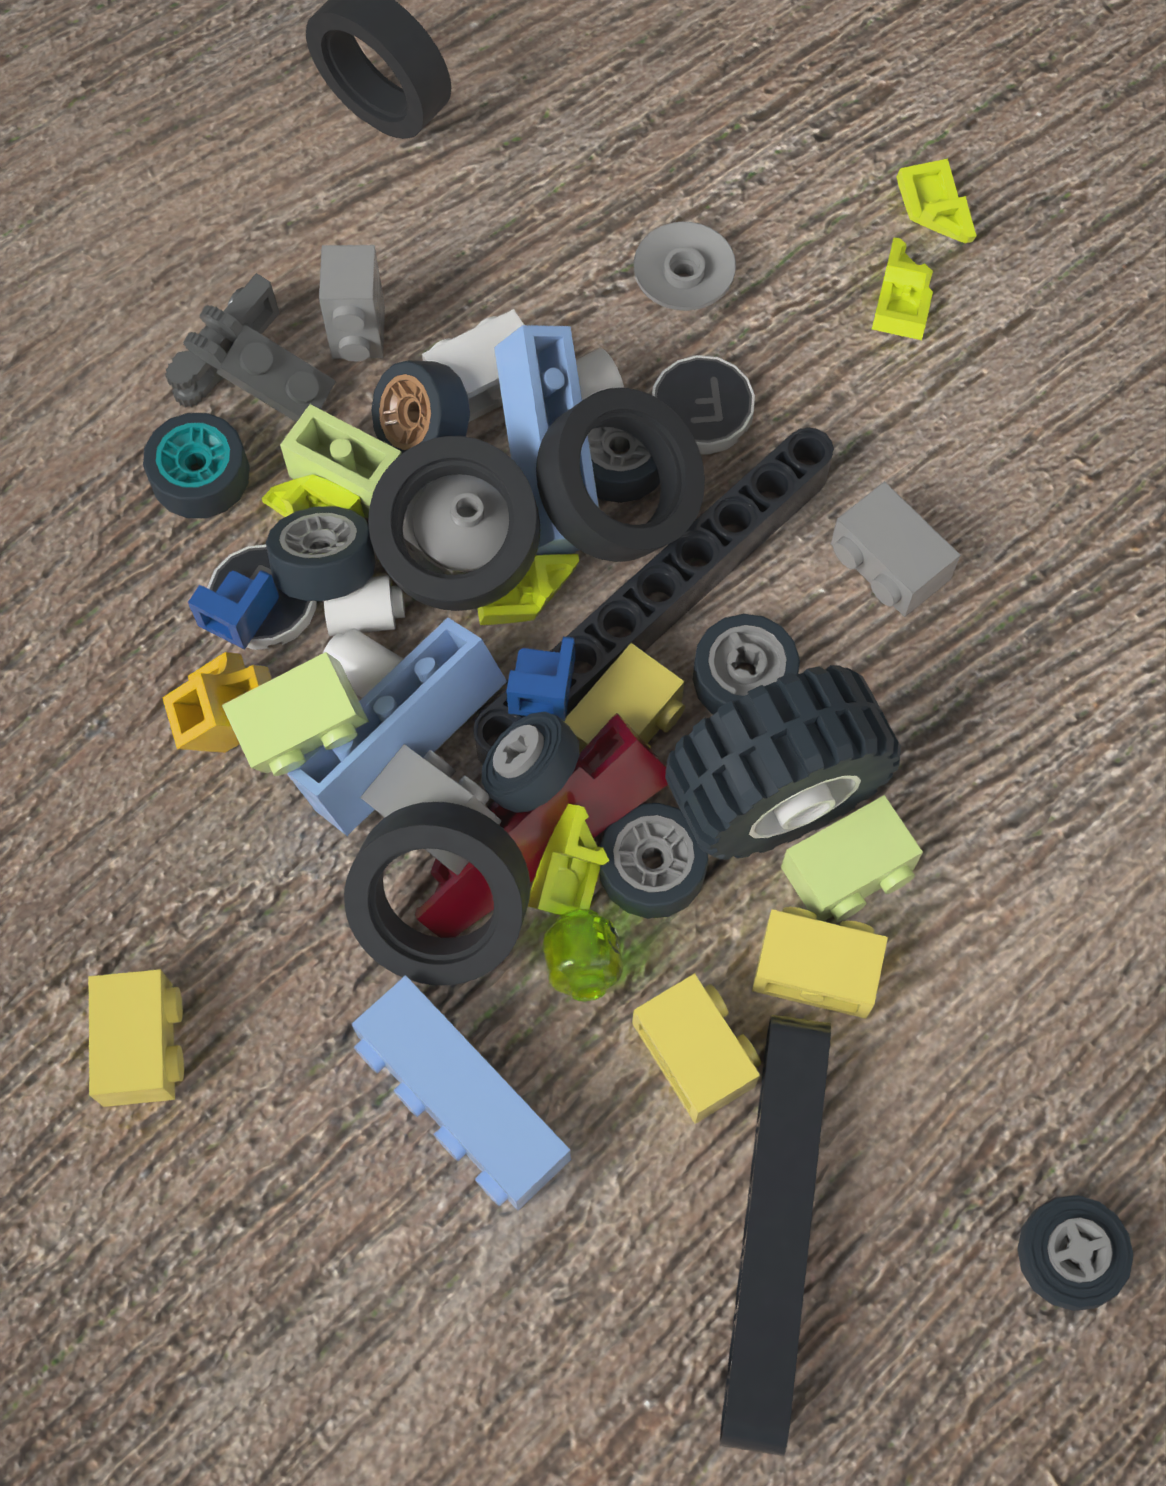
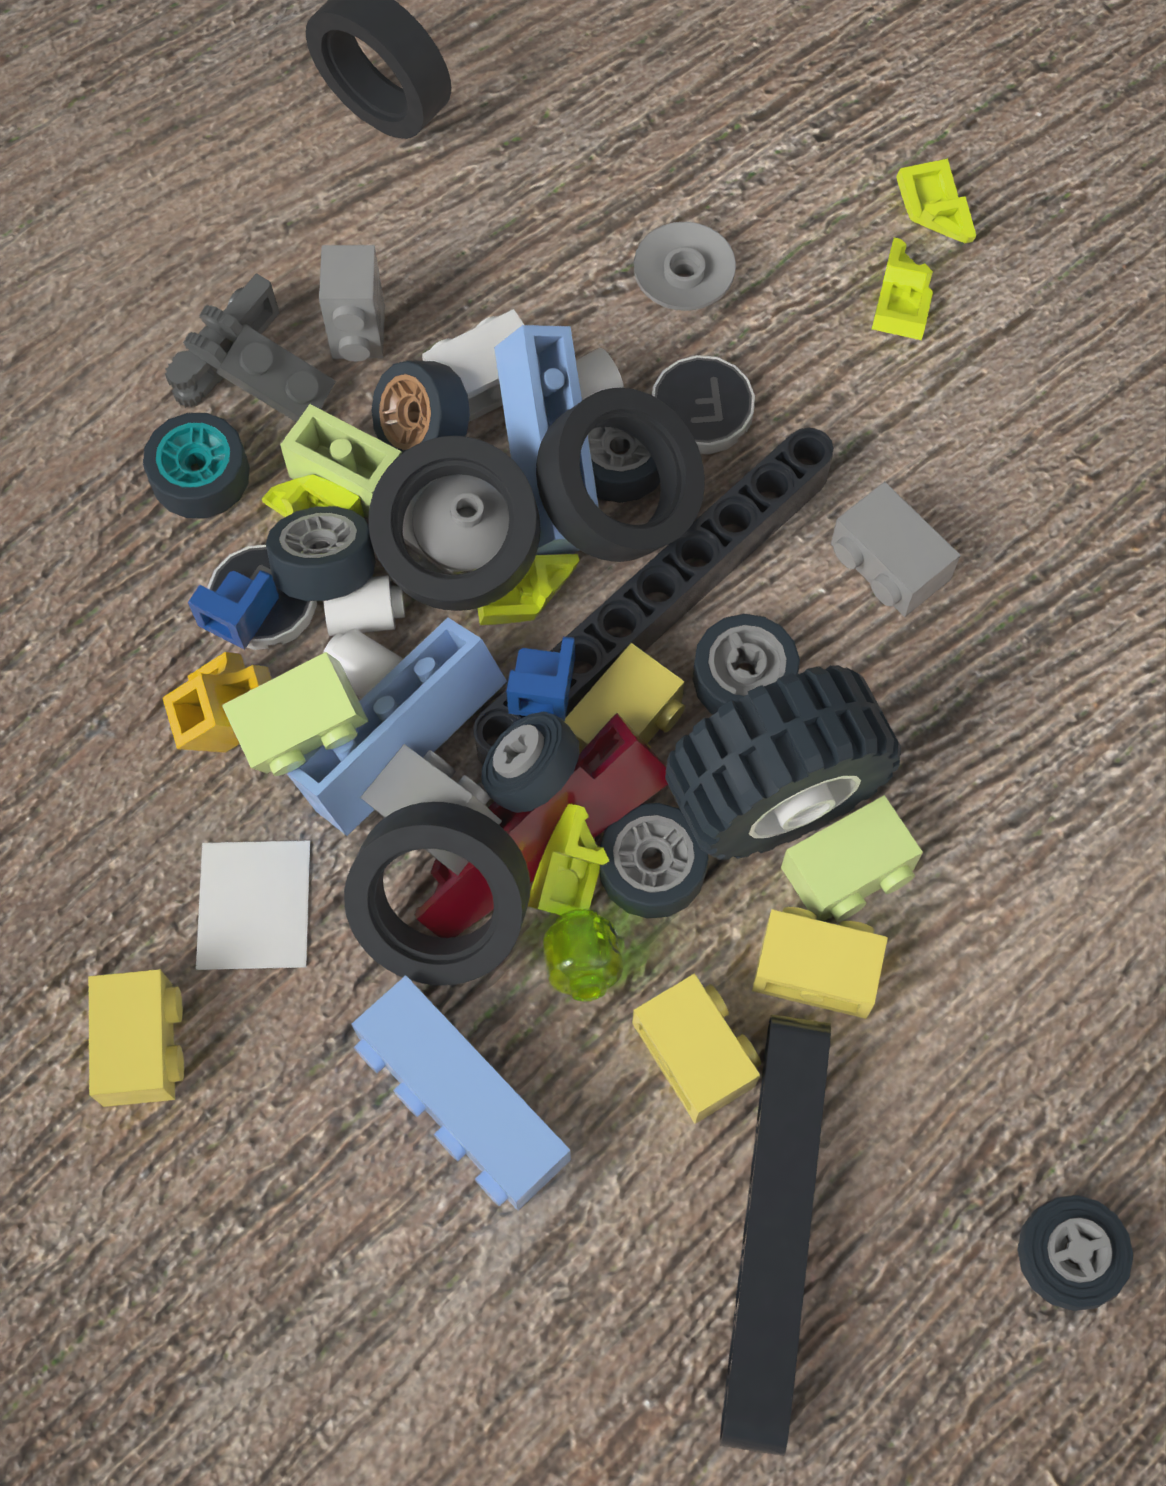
none -> white sticker [196,841,310,970]

